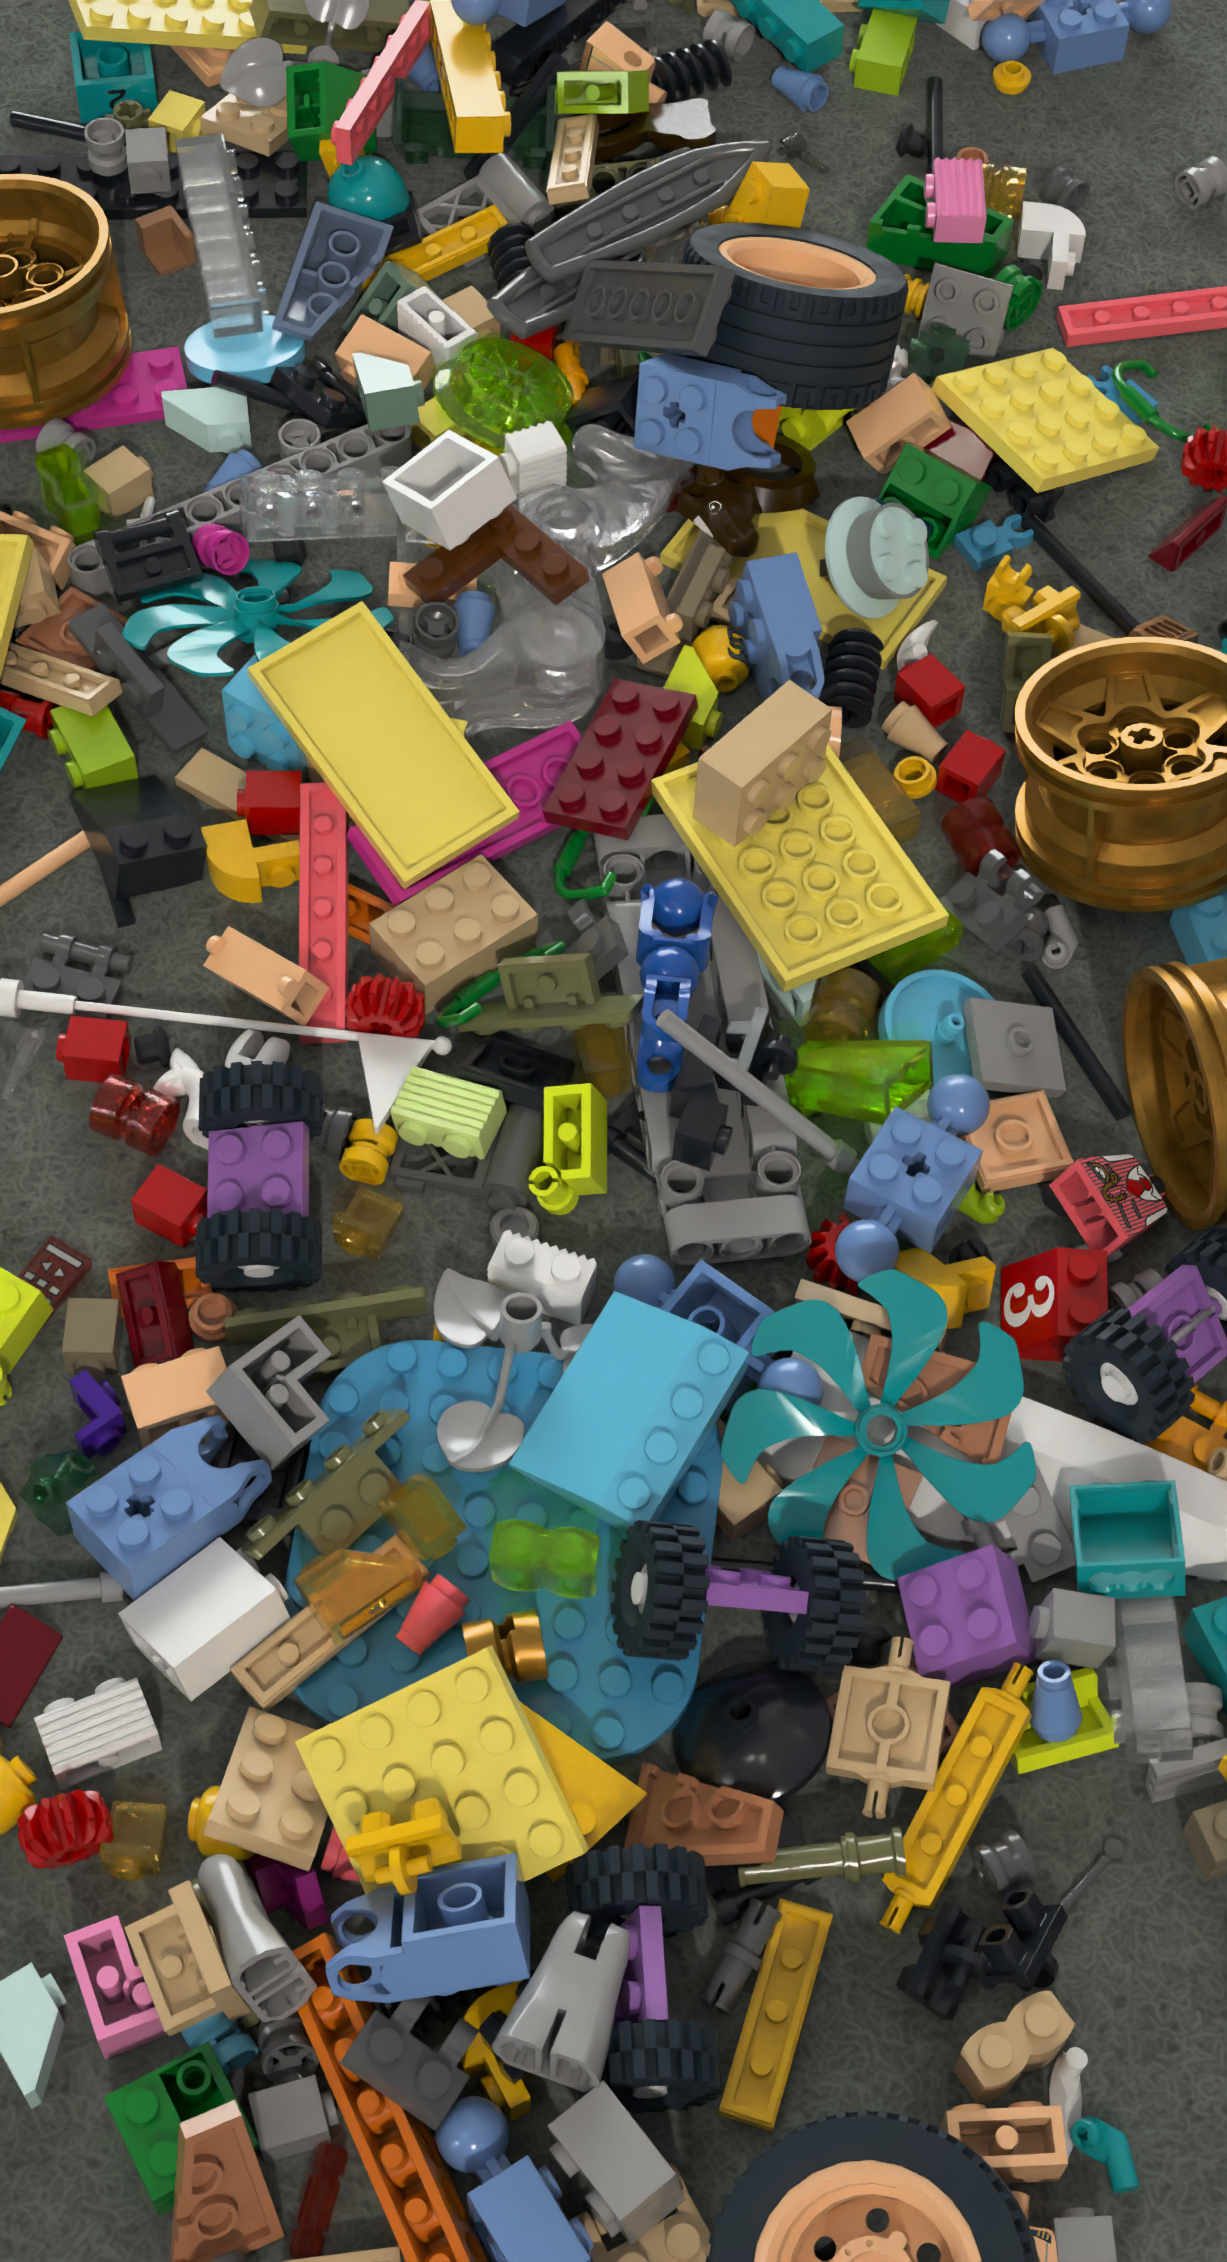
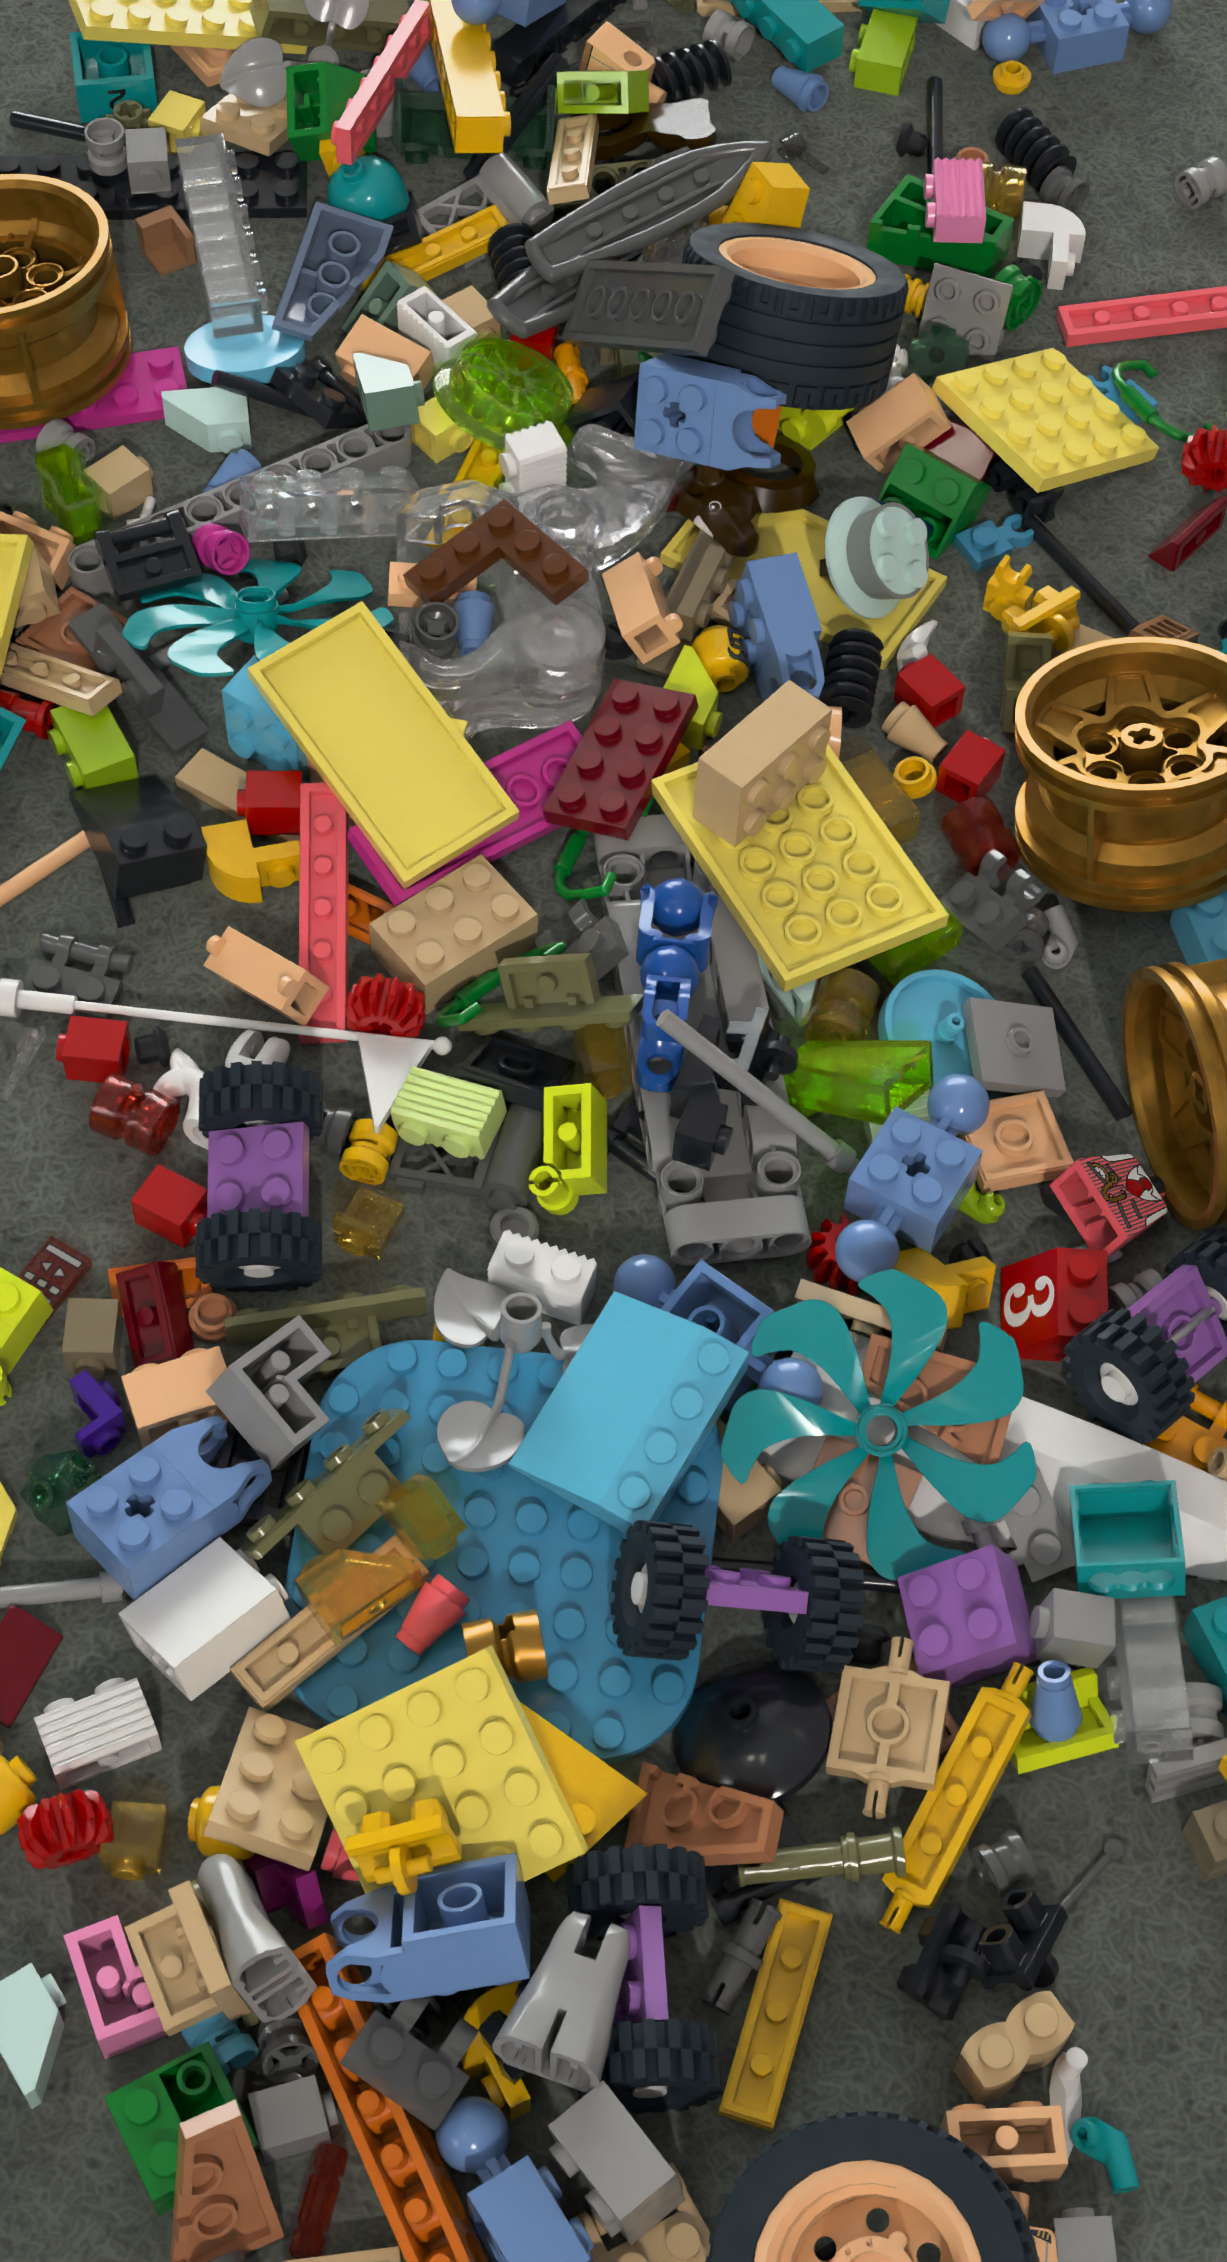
light grey wheel [278,419,321,460] -> none
white piece [382,430,517,551] -> none
clear neon green brick [489,1519,602,1599] -> none
none -> black piece [995,107,1077,192]

